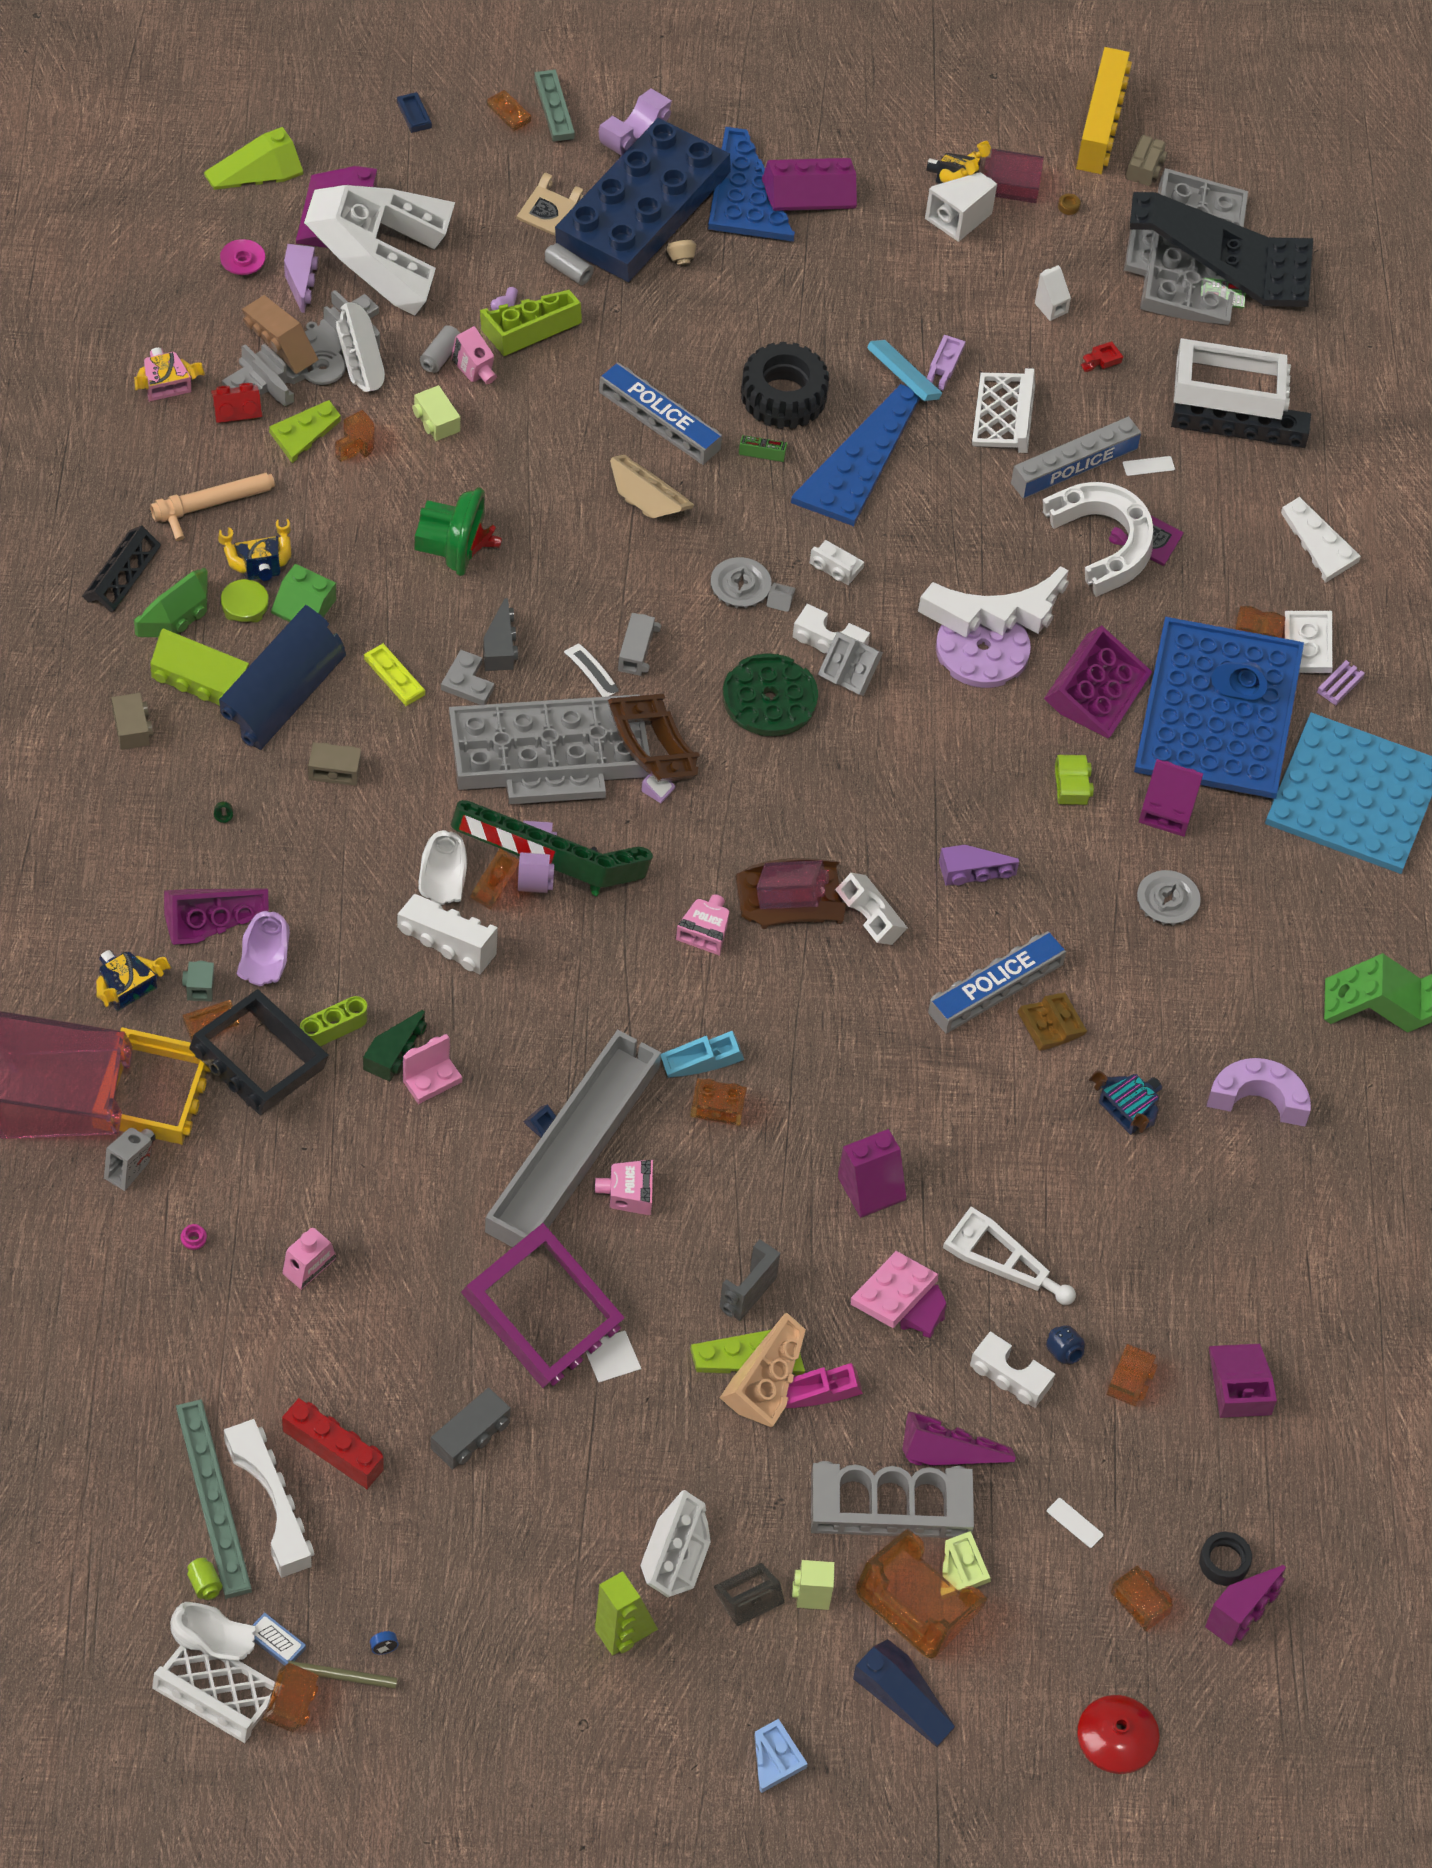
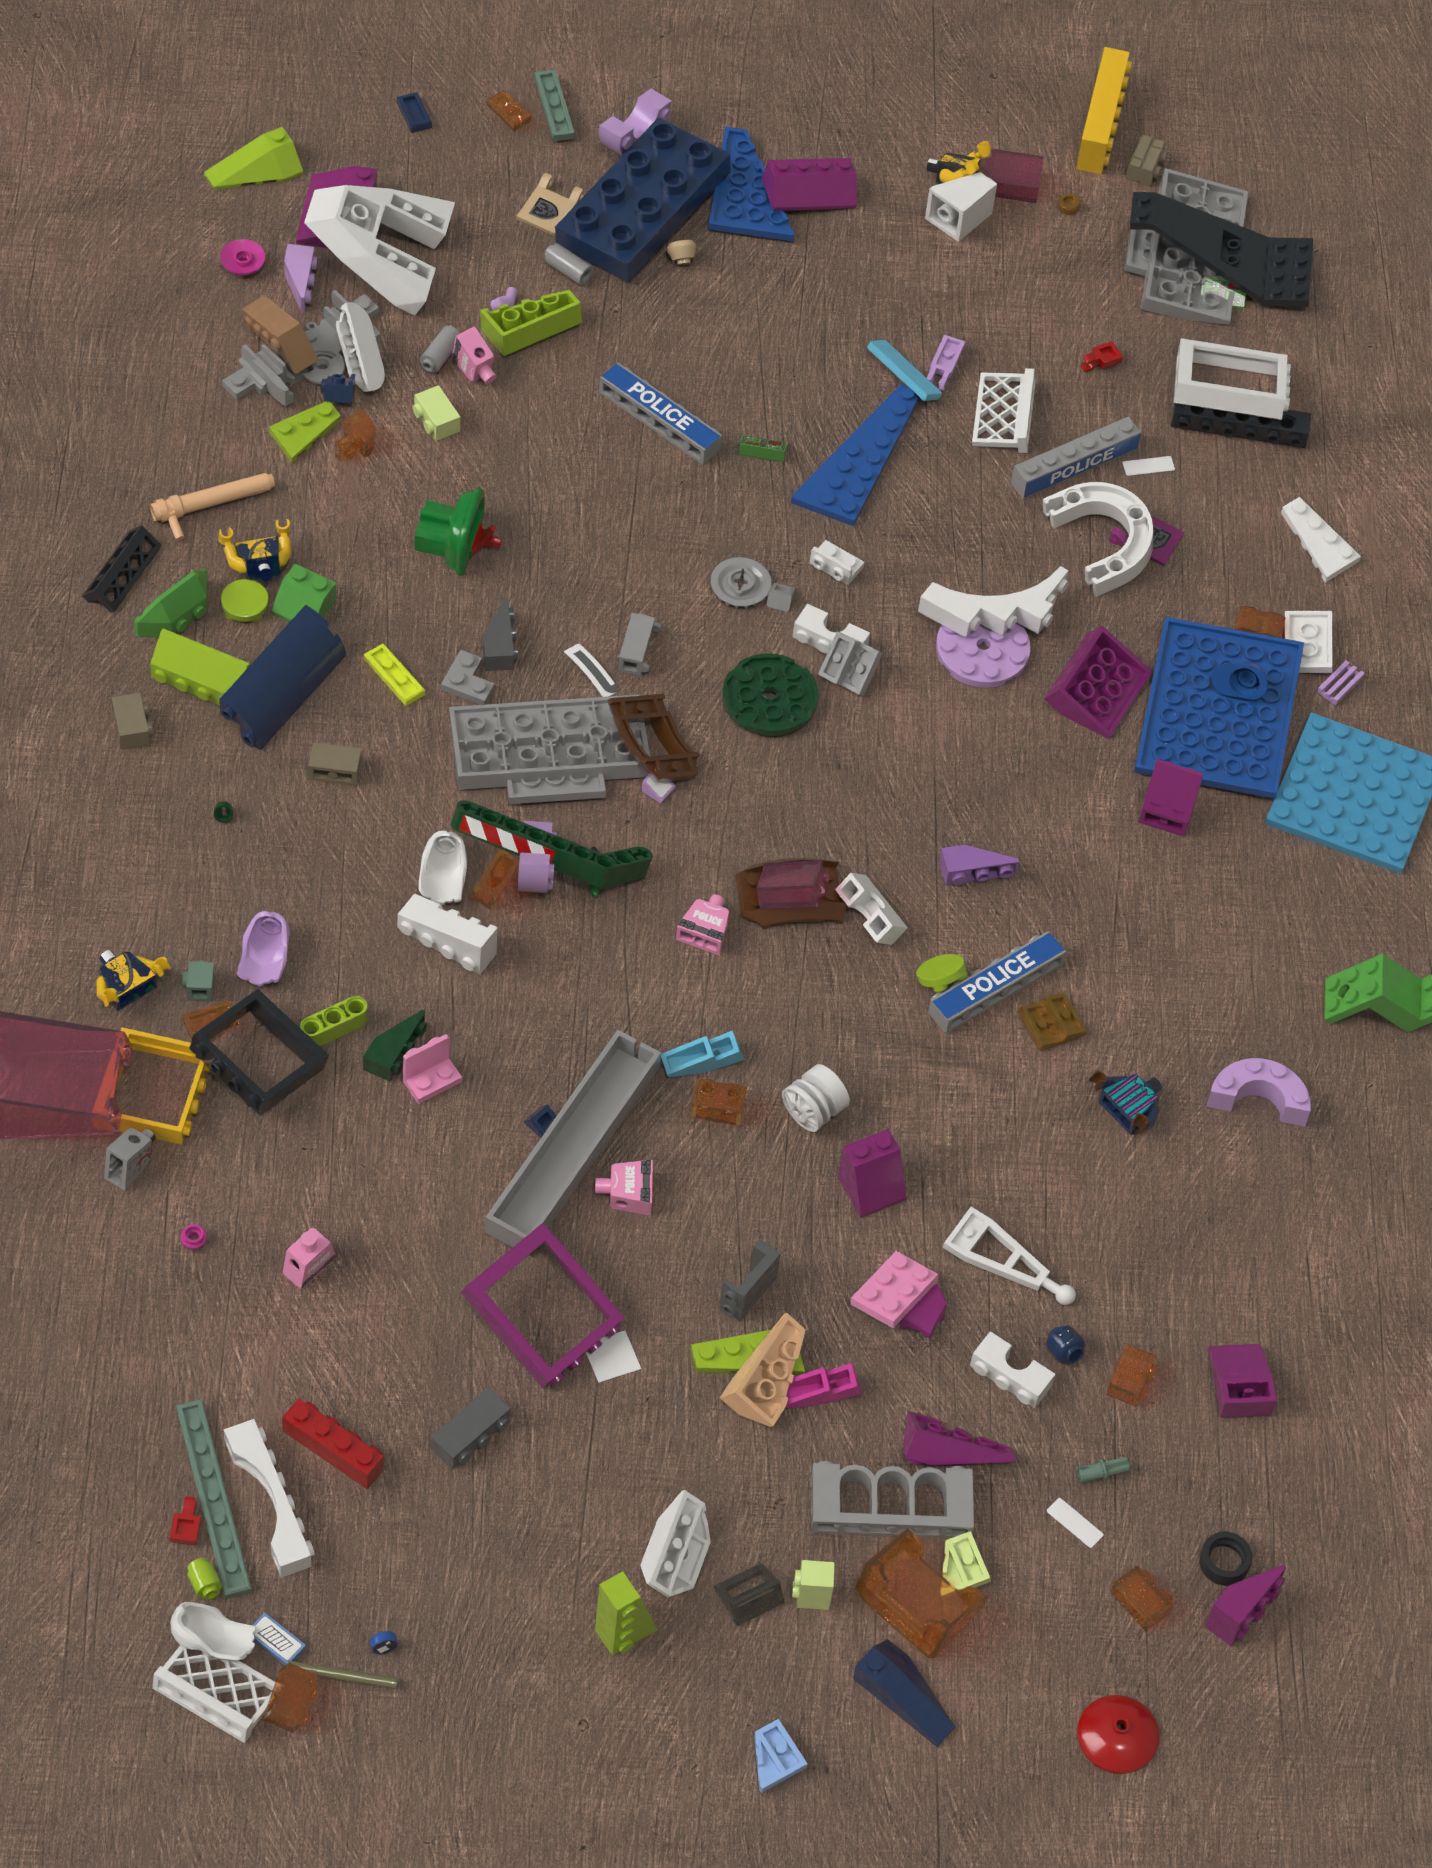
torso [134,347,205,402] -> none
magenta wedge [164,888,269,945] -> none
red bracket [211,383,262,423] -> none
tan wedge [610,455,694,518] -> none
black tyre [741,342,829,429] -> none
white slope [1035,265,1071,321] -> none
lime brick [1055,755,1094,805] -> none
light grey gear [1137,870,1200,926] -> none
none -> red plate [169,1496,201,1545]
none -> dark blue brick [321,374,356,404]
none -> white wheel [782,1064,850,1132]
none -> lime tile [916,954,968,992]
none -> sand green axle [1076,1457,1130,1484]

